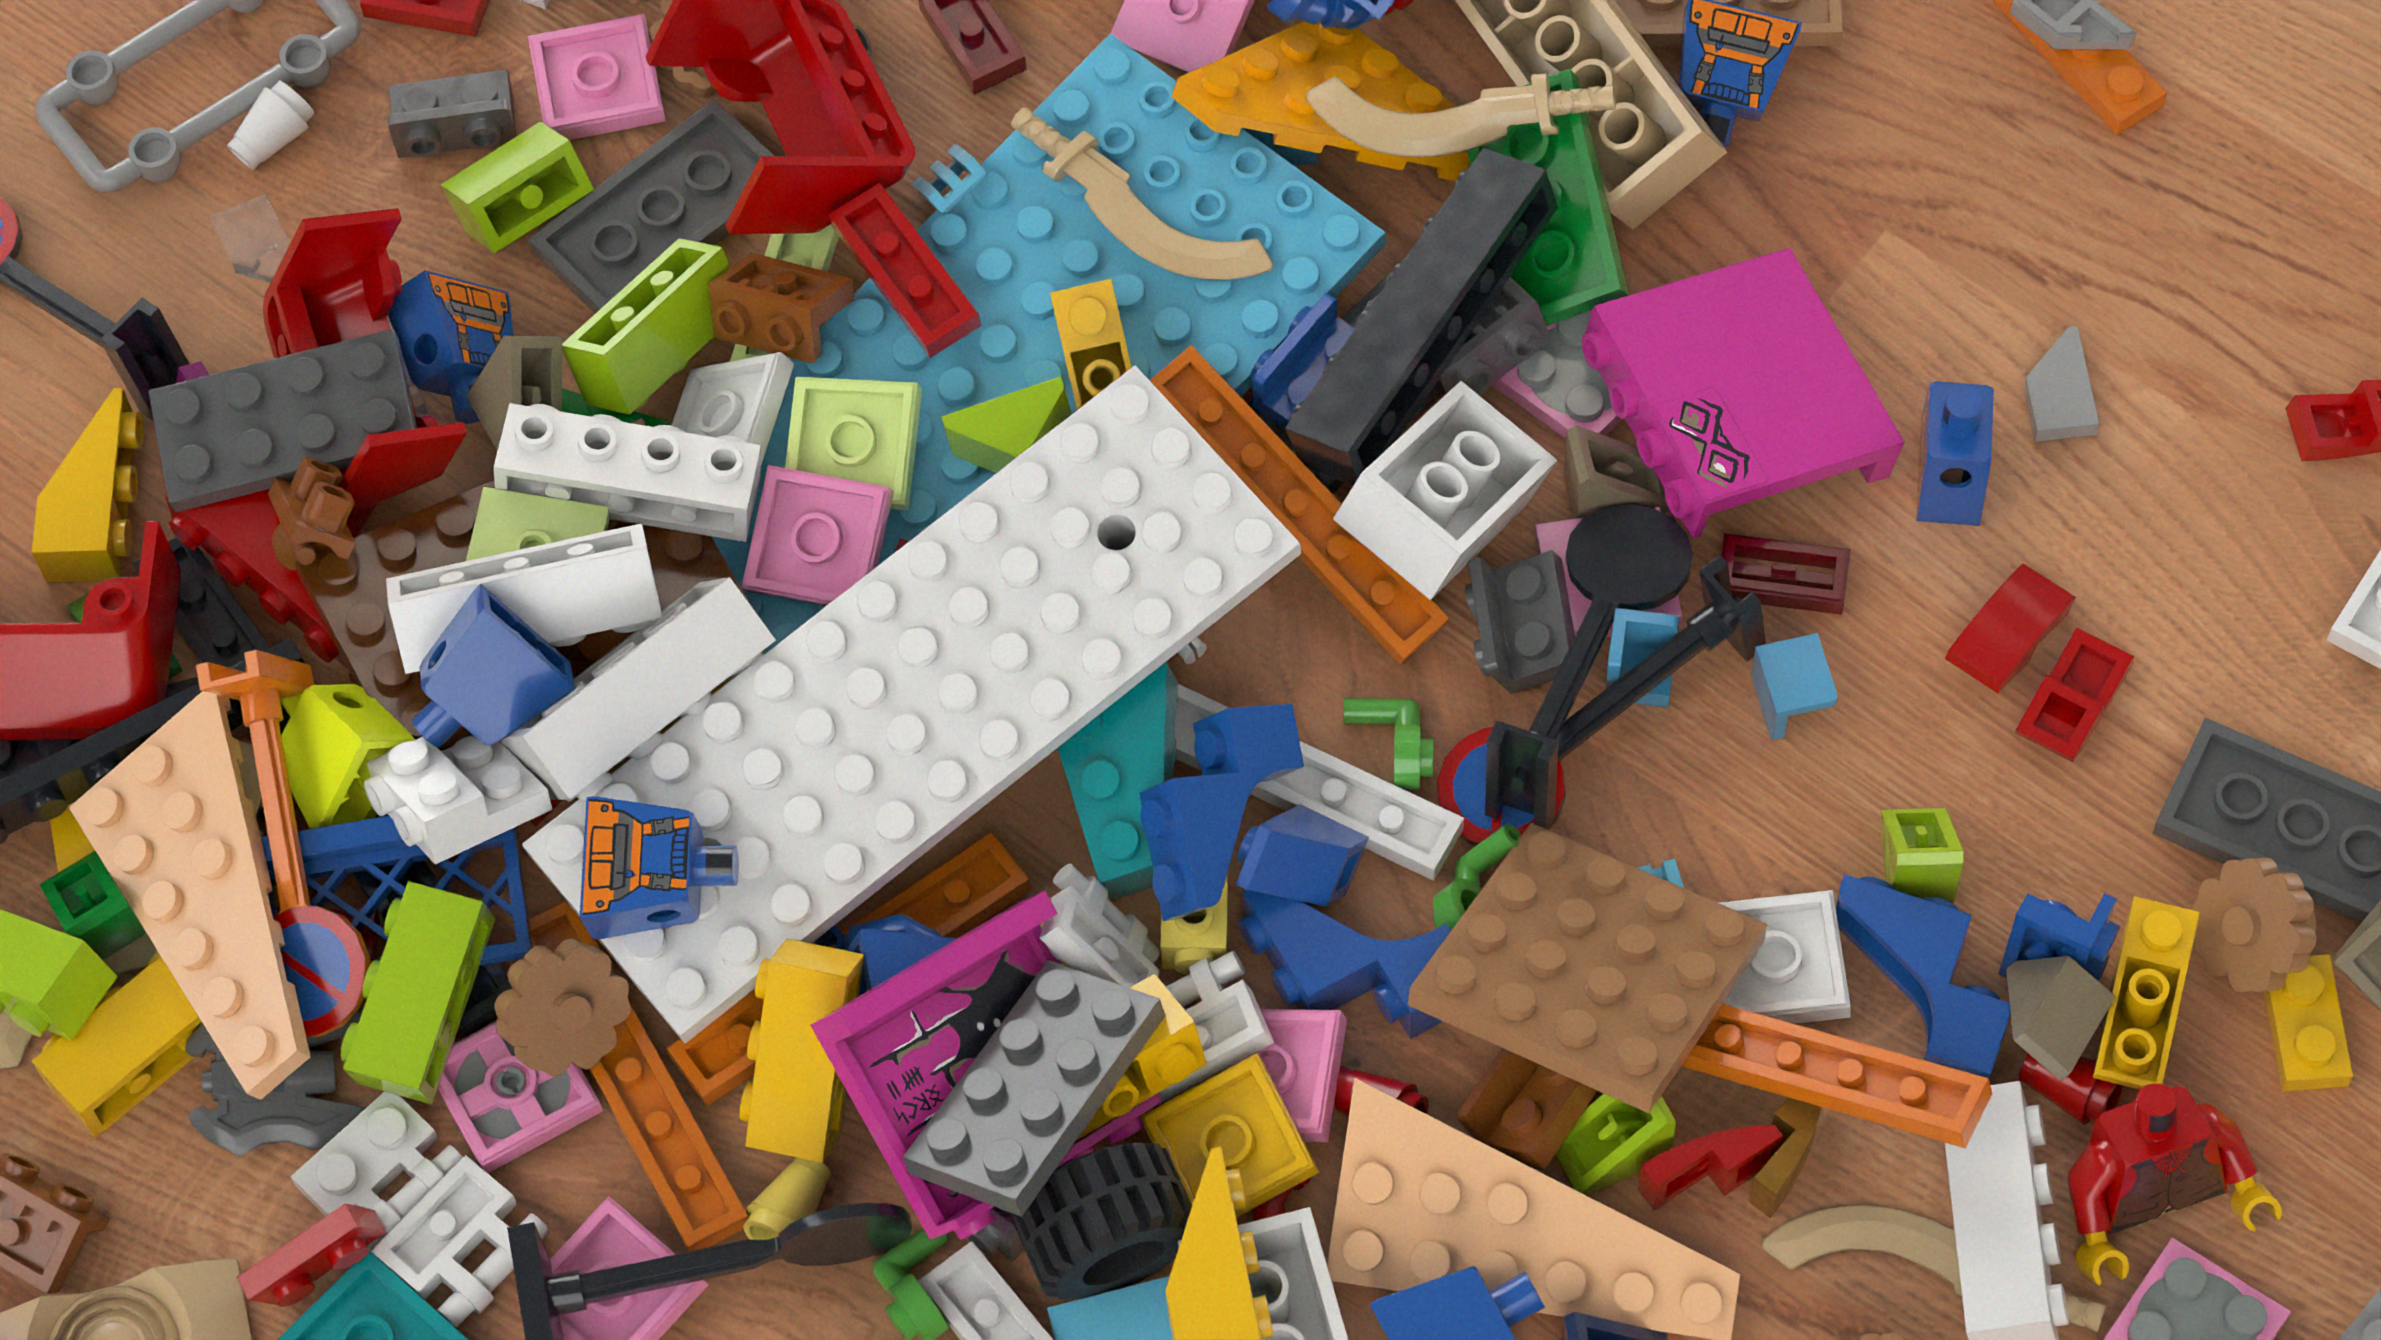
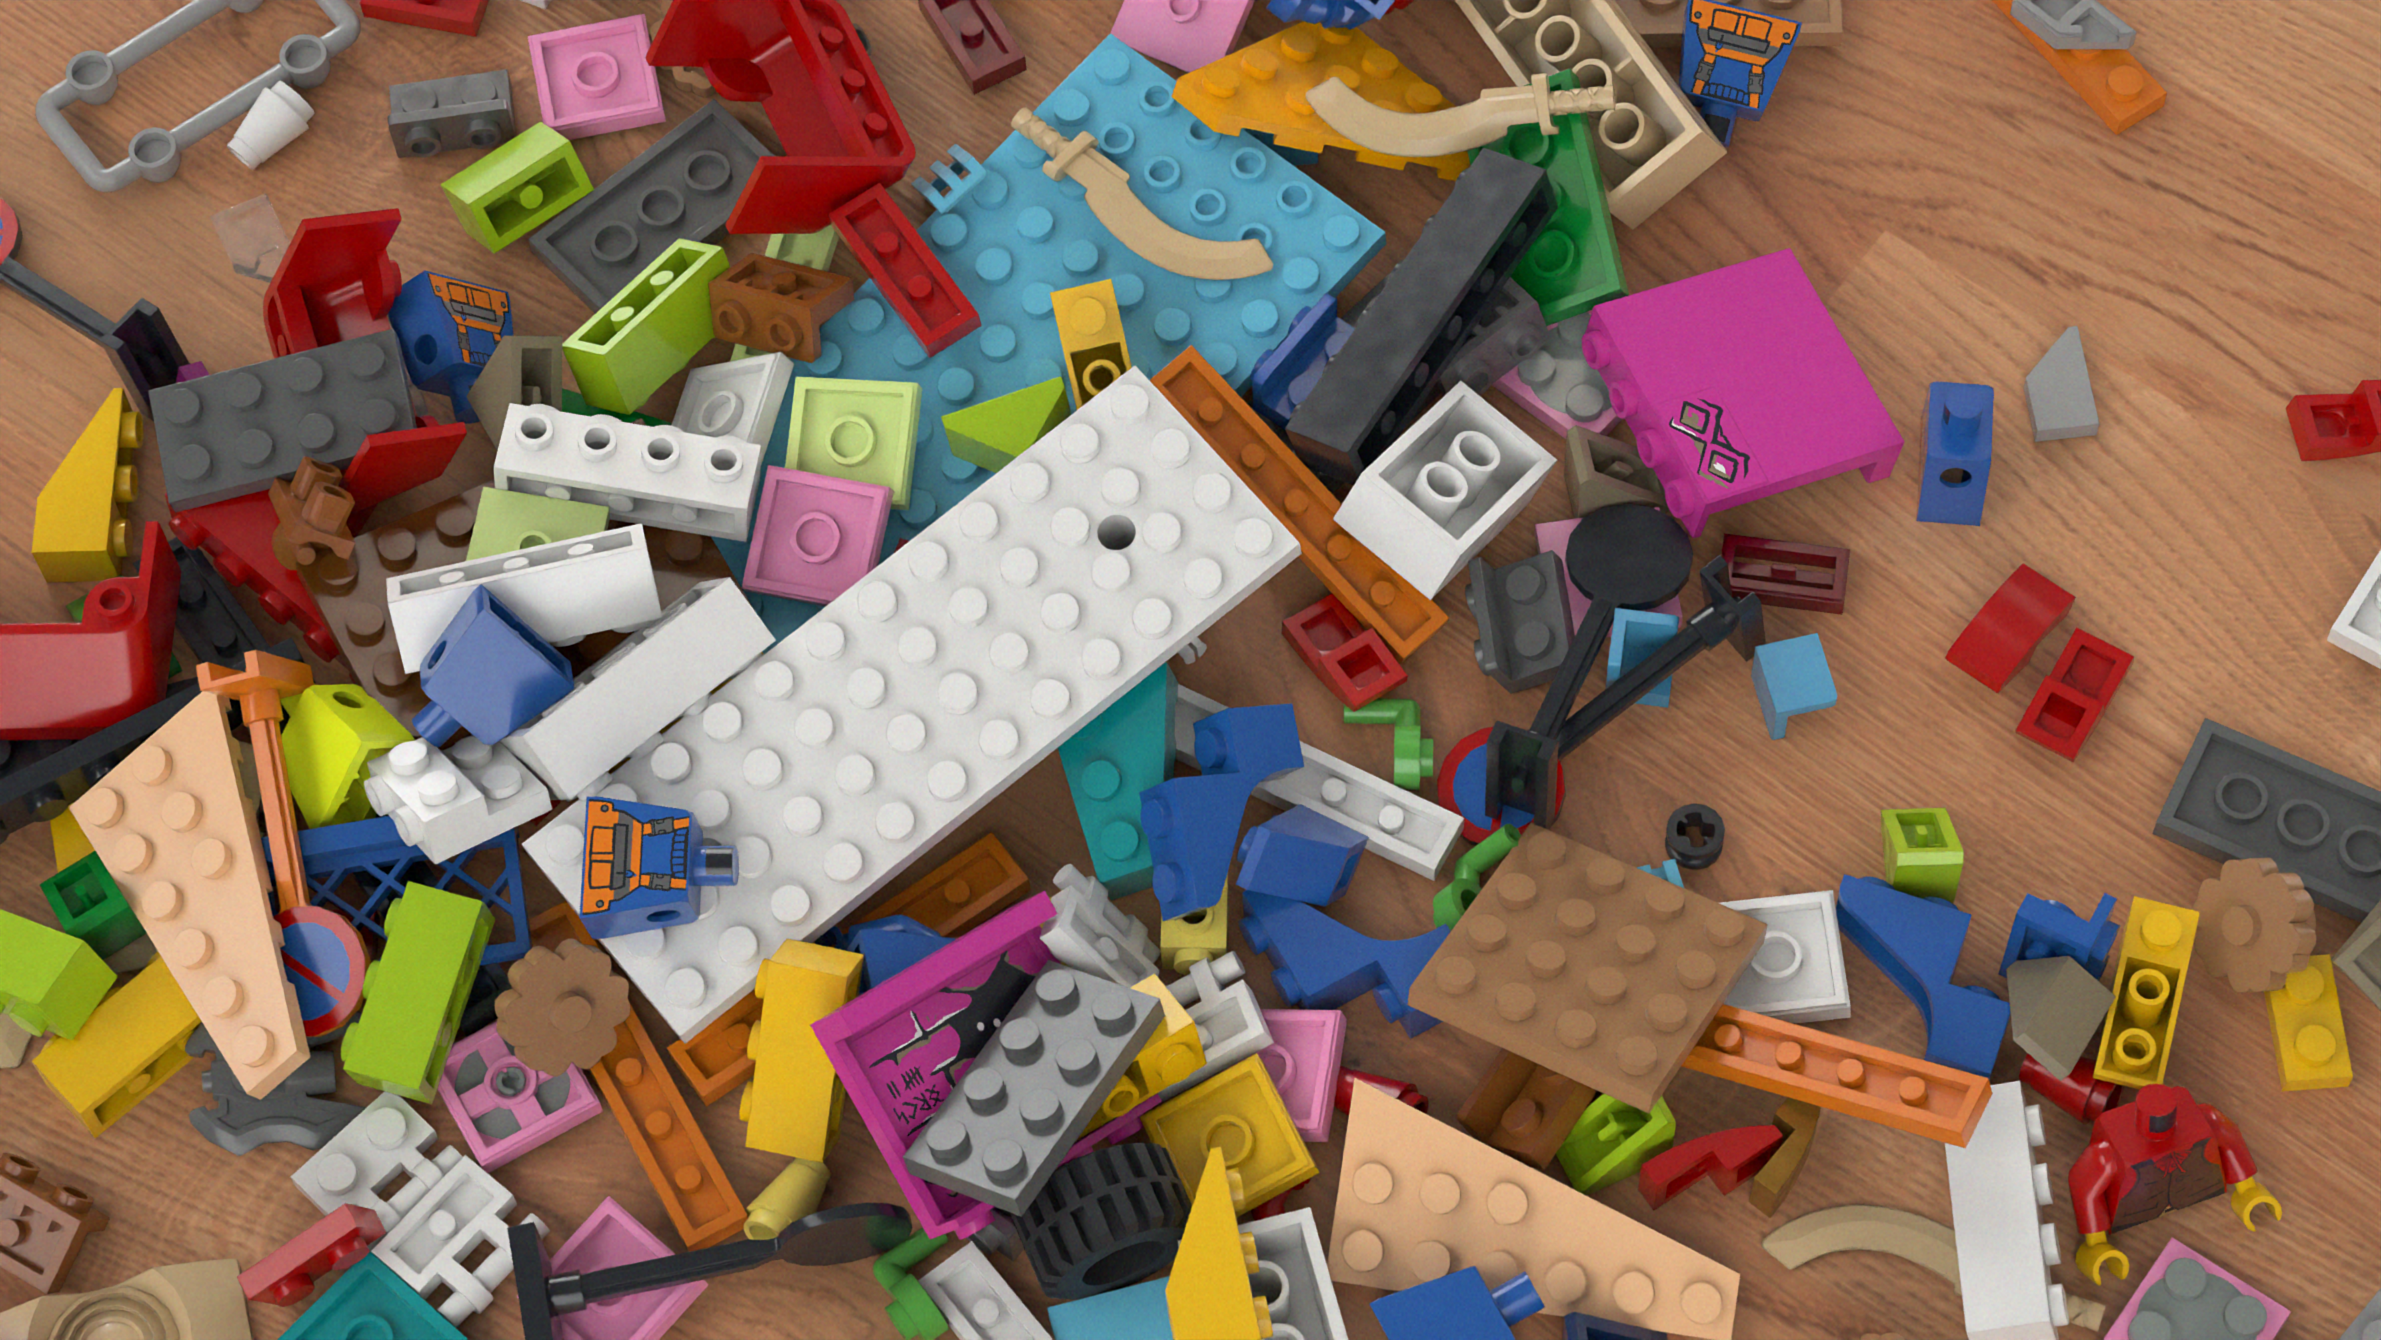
none -> red slope [1281,593,1408,712]
none -> black bush [1665,803,1725,870]

